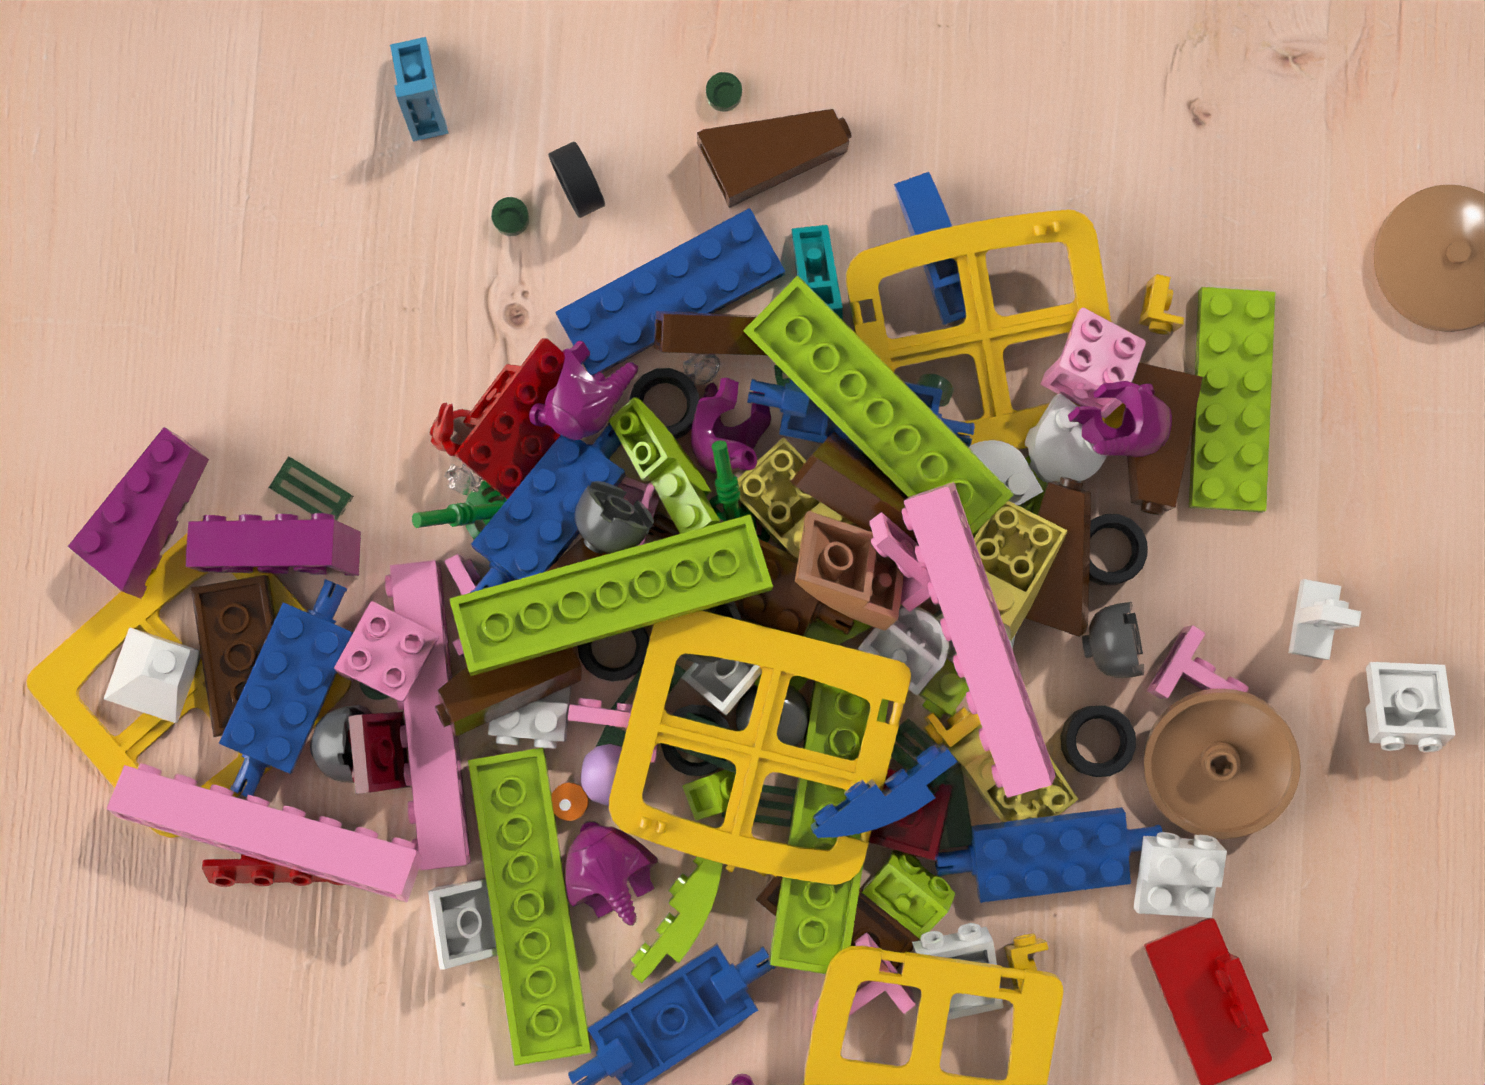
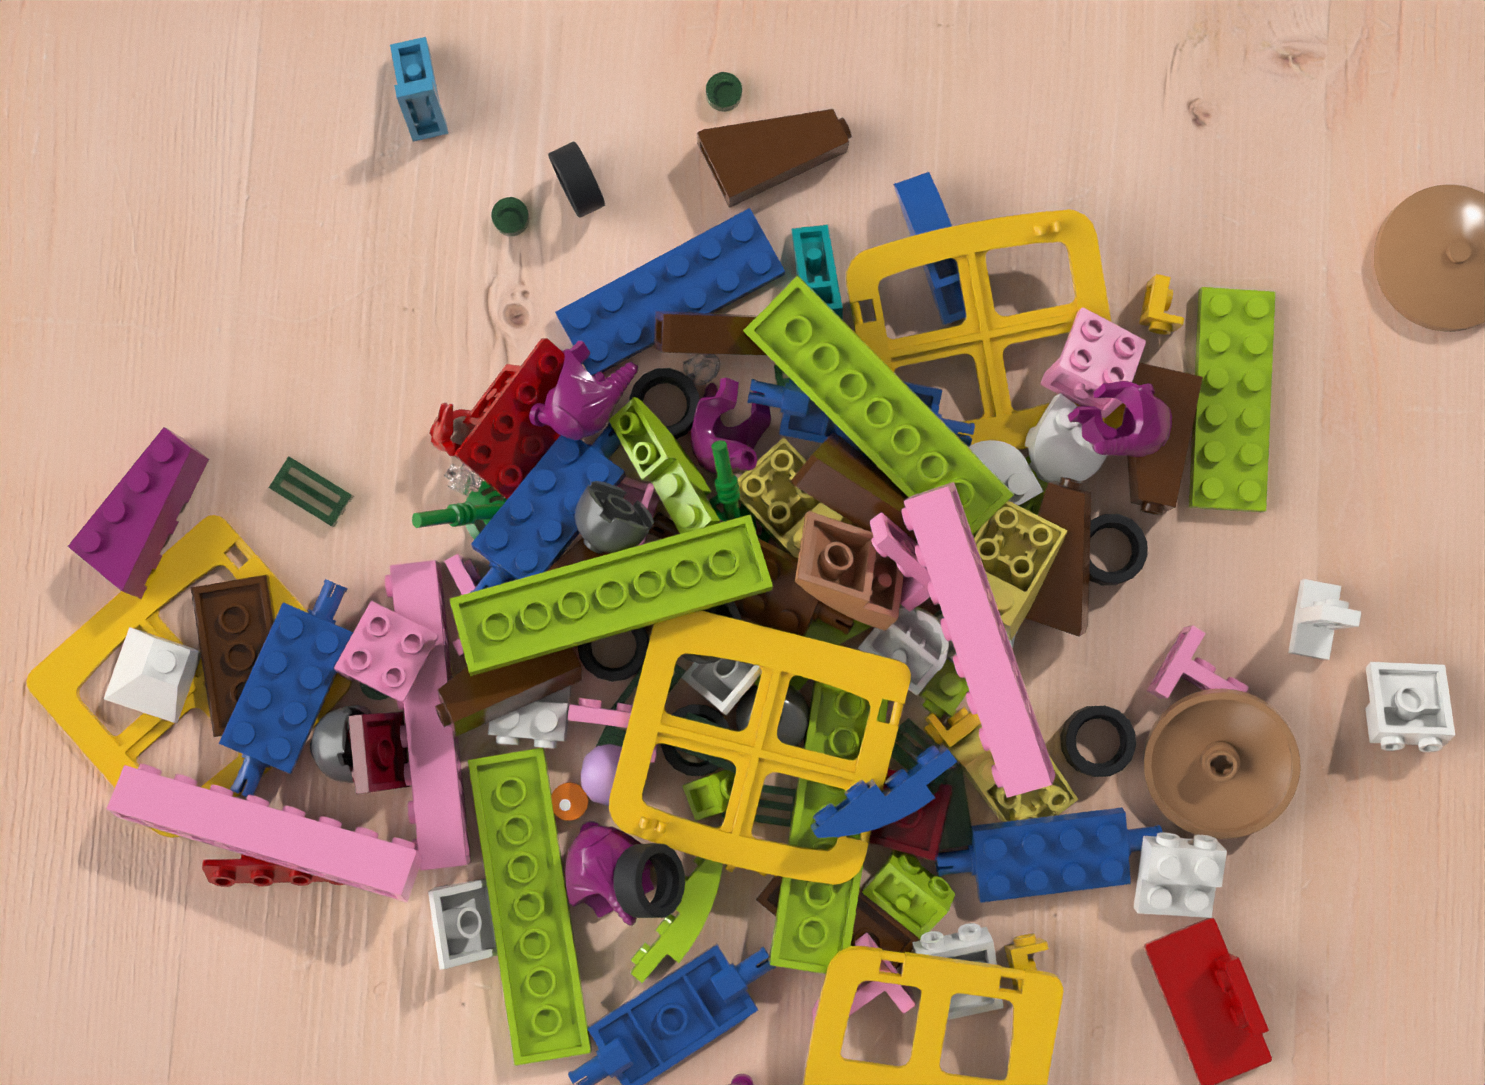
magenta wedge [186,513,361,576] -> none
clear green tile [917,373,954,406] -> none
dark grey cylinder [1082,602,1144,678] -> none
none -> black tyre [614,843,685,918]

